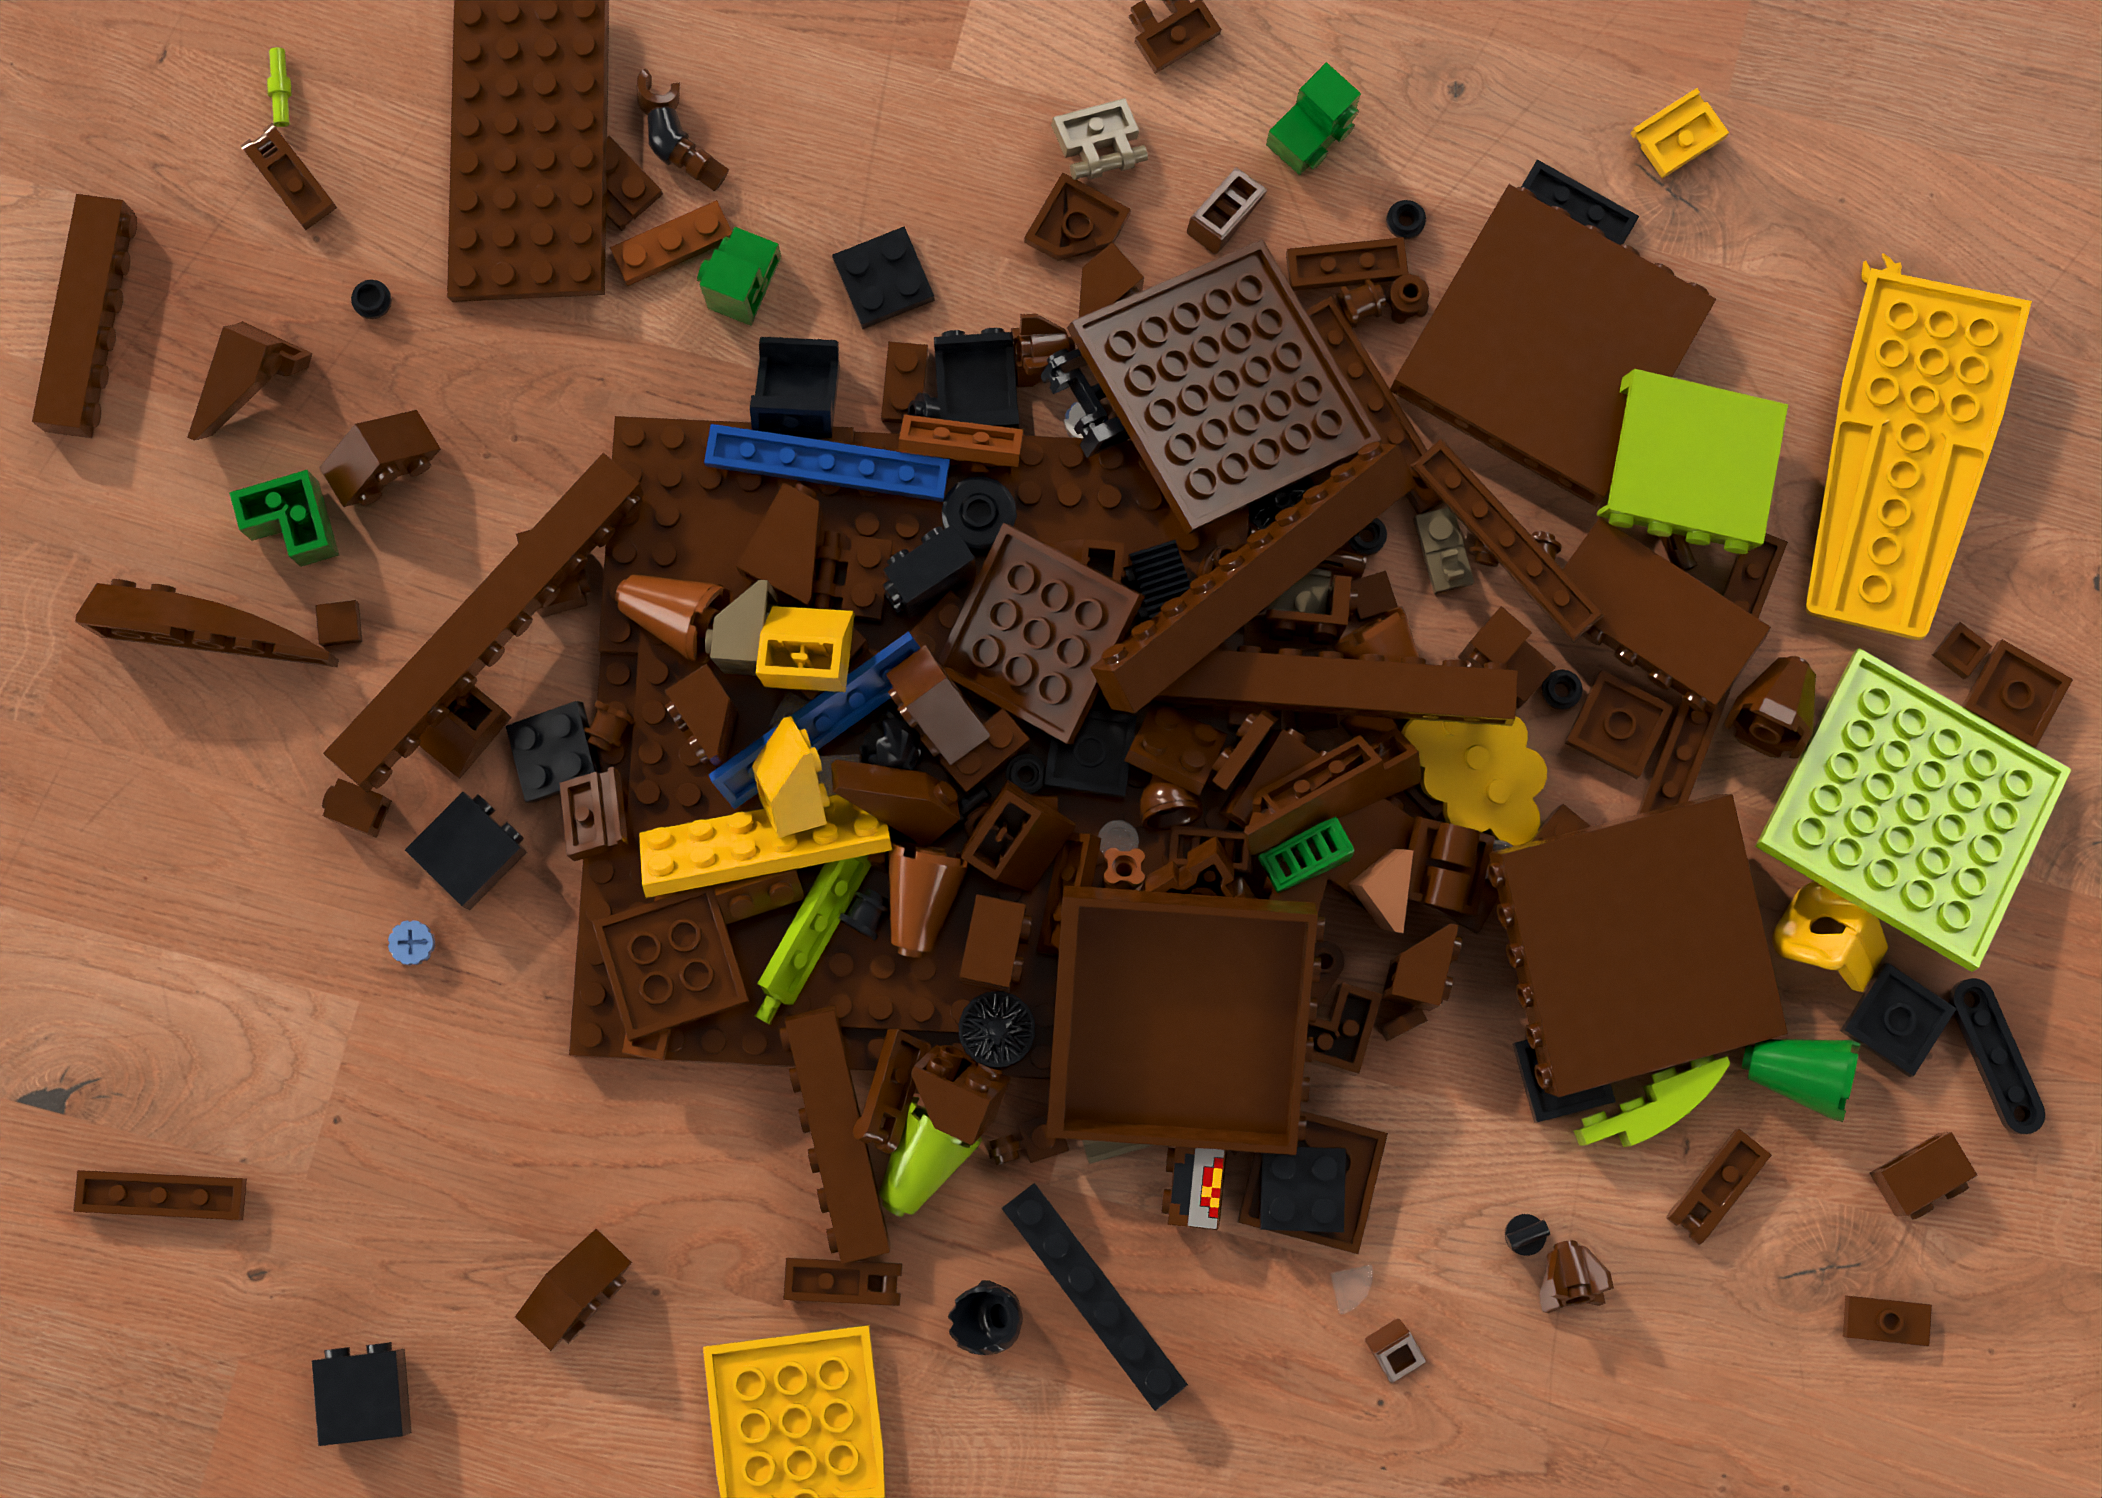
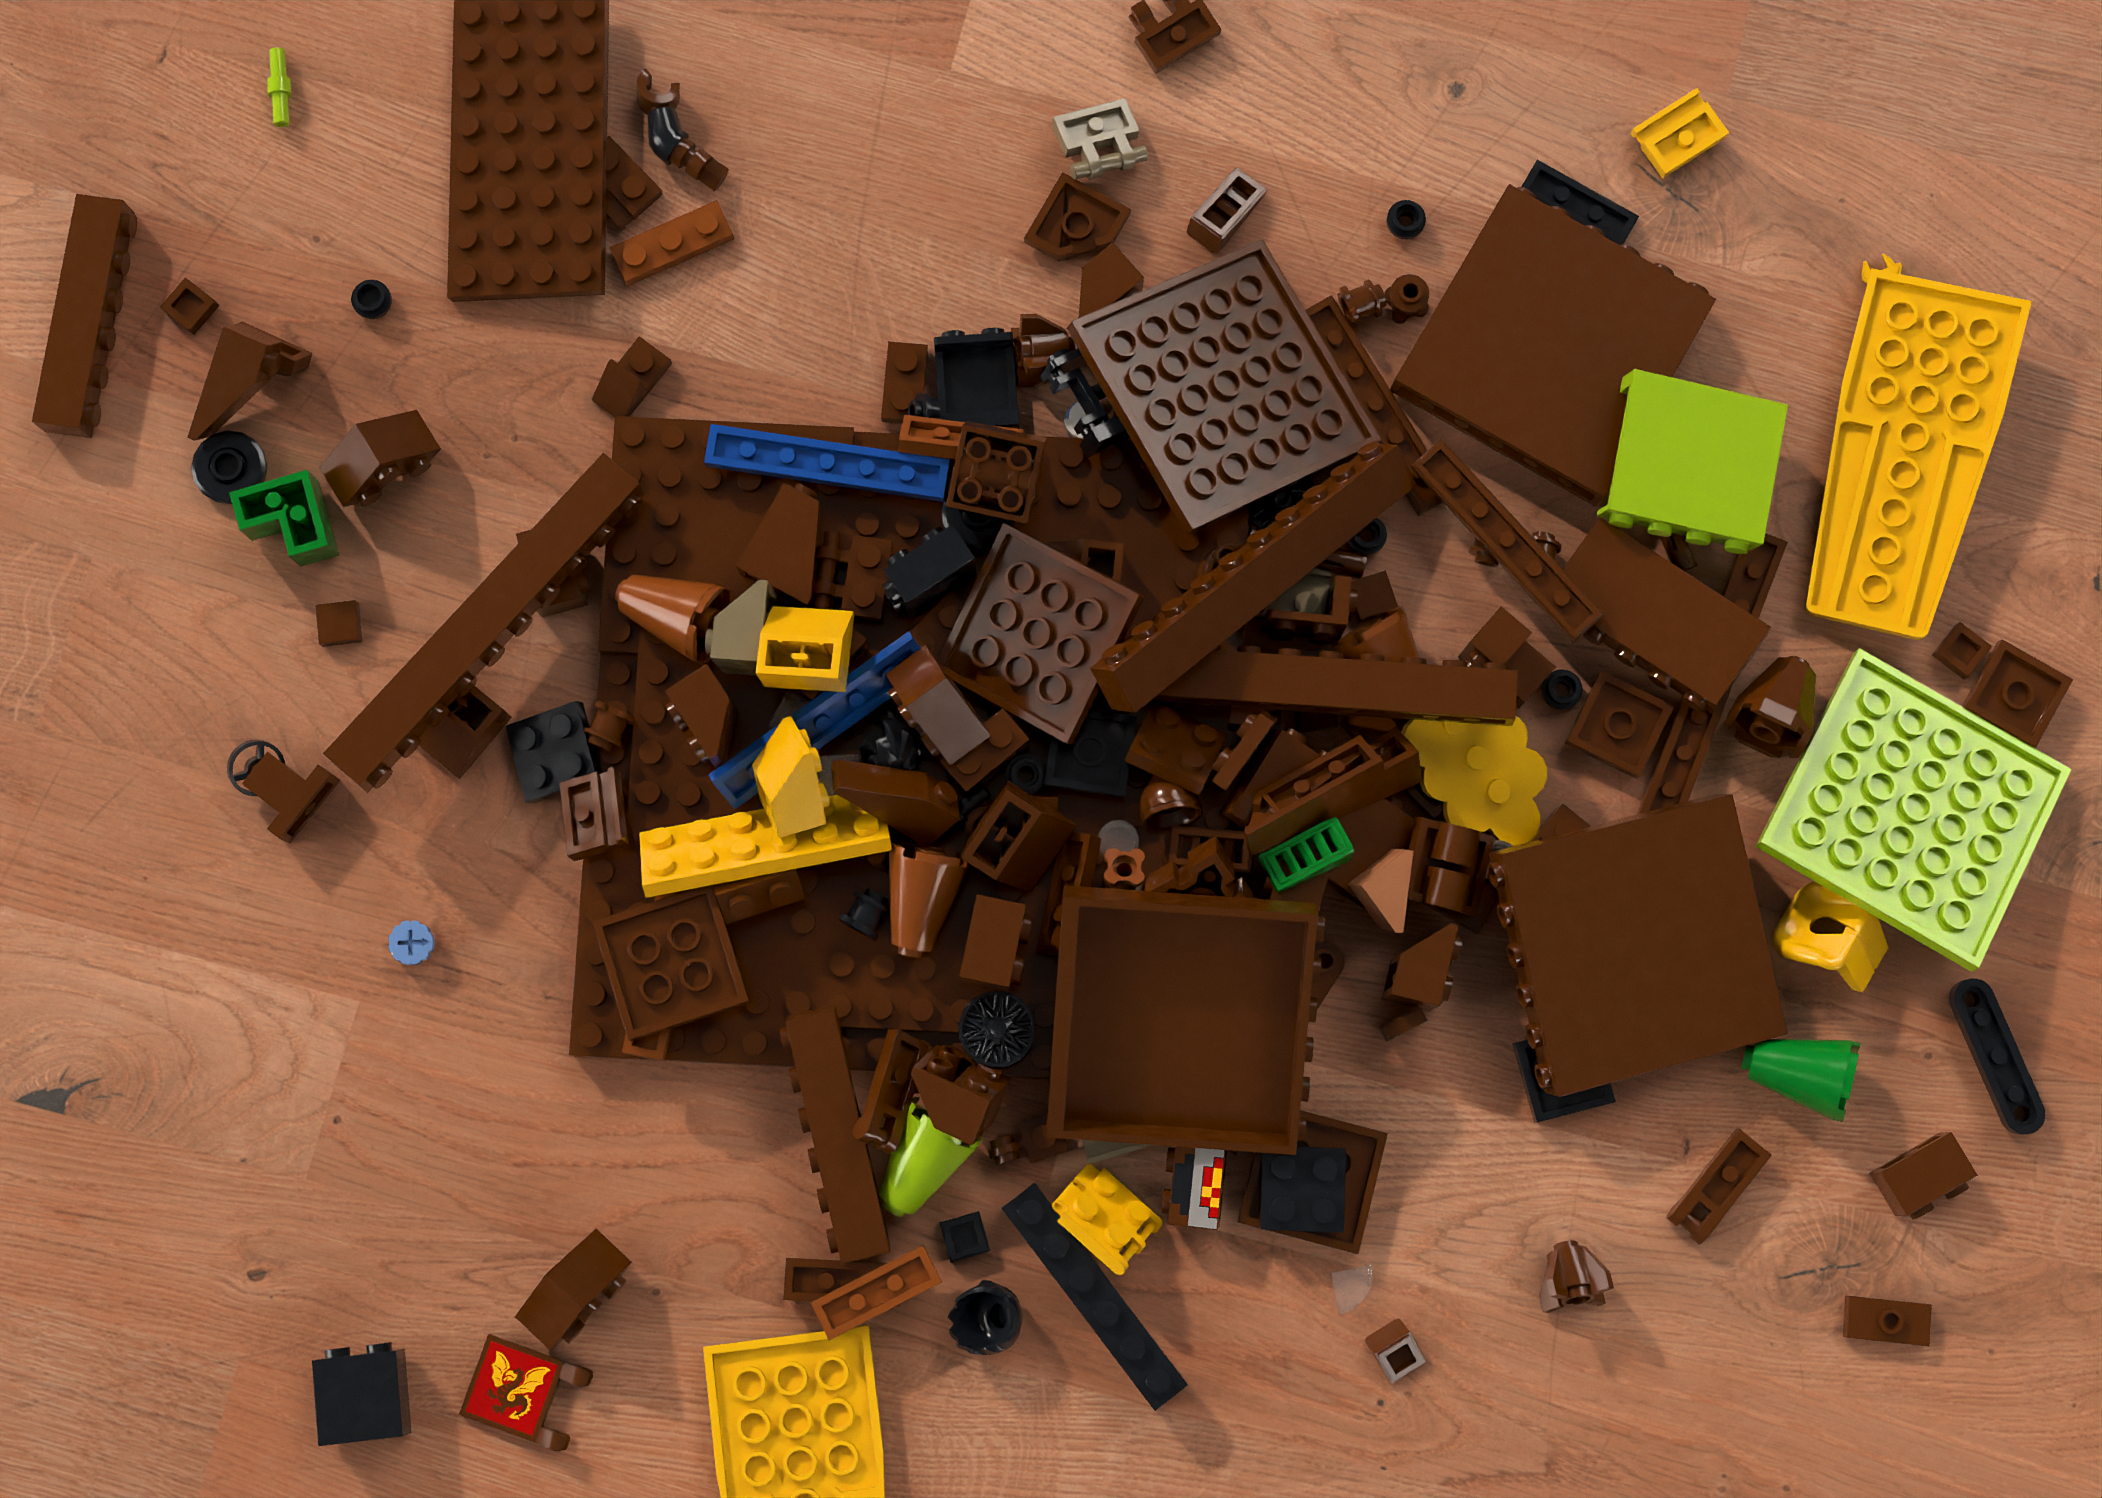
reddish brown plate [73,1170,247,1220] -> none
reddish brown wedge [75,579,339,667] -> none
reddish brown plate [240,123,337,231] -> none
reddish brown brick [322,778,392,838] -> none
black brick [405,792,527,910] -> none
green brick [697,227,782,326] -> none
black panel [750,337,840,438] -> none
lime plate [755,855,871,1025] -> none
black plate [832,226,935,329] -> none
black brick [1123,540,1190,623] -> none
green brick [1266,62,1361,176] -> none
reddish brown plate [1286,237,1409,291] -> none
reddish brown brick [1307,982,1382,1076] -> none
dark tan plate [1413,508,1474,594] -> none
black plate [1505,1214,1550,1256] -> none
lime slope [1573,1055,1730,1147] -> none
black plate [1840,963,1957,1077] -> none
none -> reddish brown tile [160,277,219,335]
none -> black wheel [191,430,268,504]
none -> reddish brown piece [227,739,340,844]
none -> flag [459,1334,593,1452]
none -> reddish brown slope [592,336,672,418]
none -> dark orange plate [811,1244,942,1341]
none -> black tile [939,1211,990,1263]
none -> reddish brown brick [946,421,1047,524]
none -> yellow plate [1051,1163,1163,1275]

